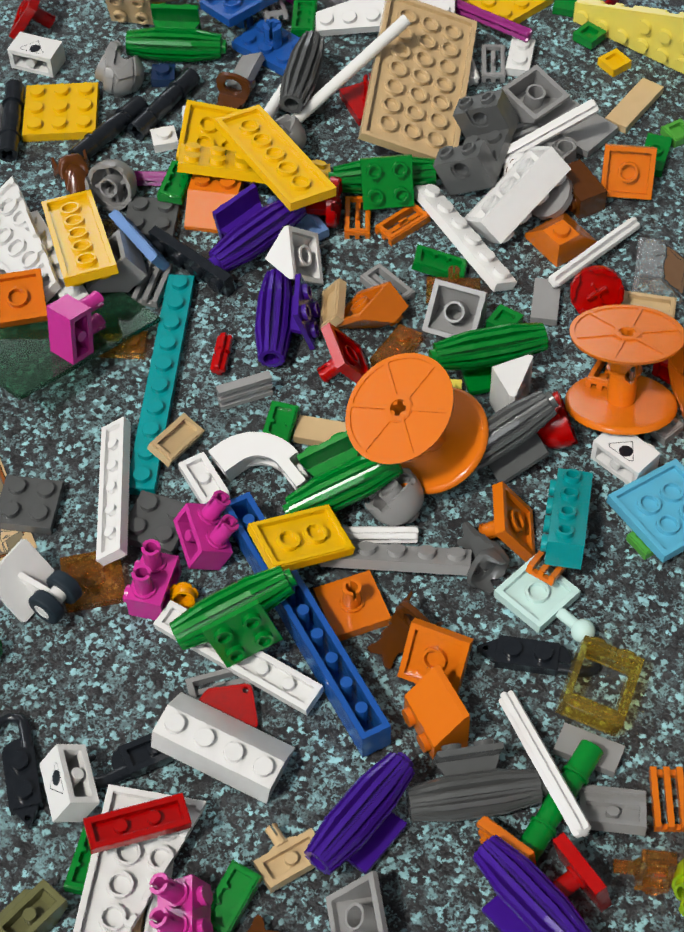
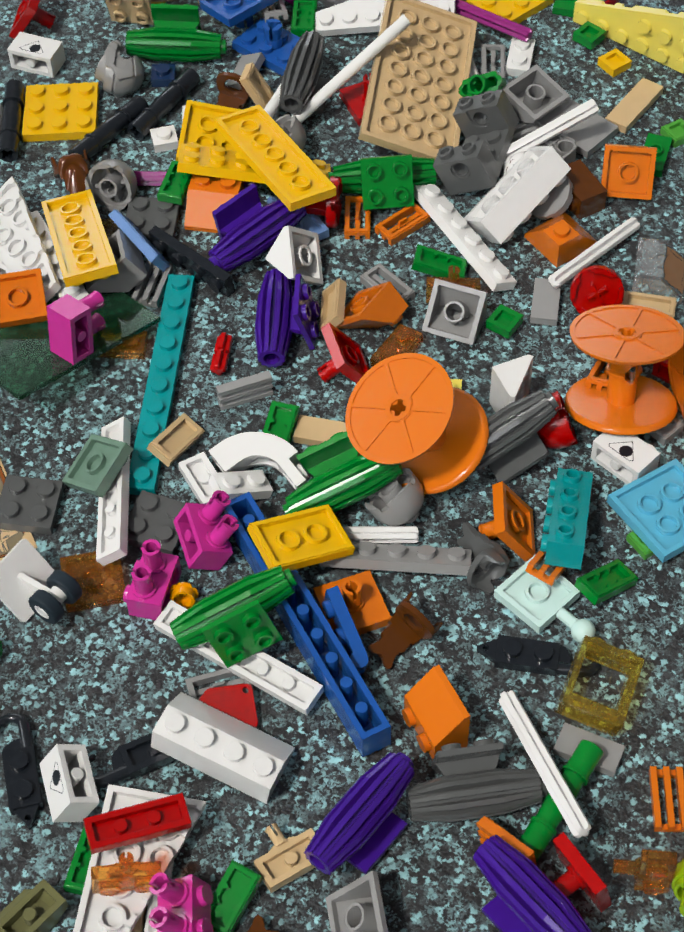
orange tile [397,617,474,695] -> none
green plate [429,323,548,395] -> none
light grey plate [579,784,647,836] -> none
none -> sand green plate [62,434,133,498]
none -> clear orange plate [91,852,162,896]
none -> white plate [209,470,274,500]
none -> tan tile [239,63,274,109]
none -> blue plate [322,585,369,675]
none -> green rock [458,71,507,97]
none -> green plate [574,559,639,606]

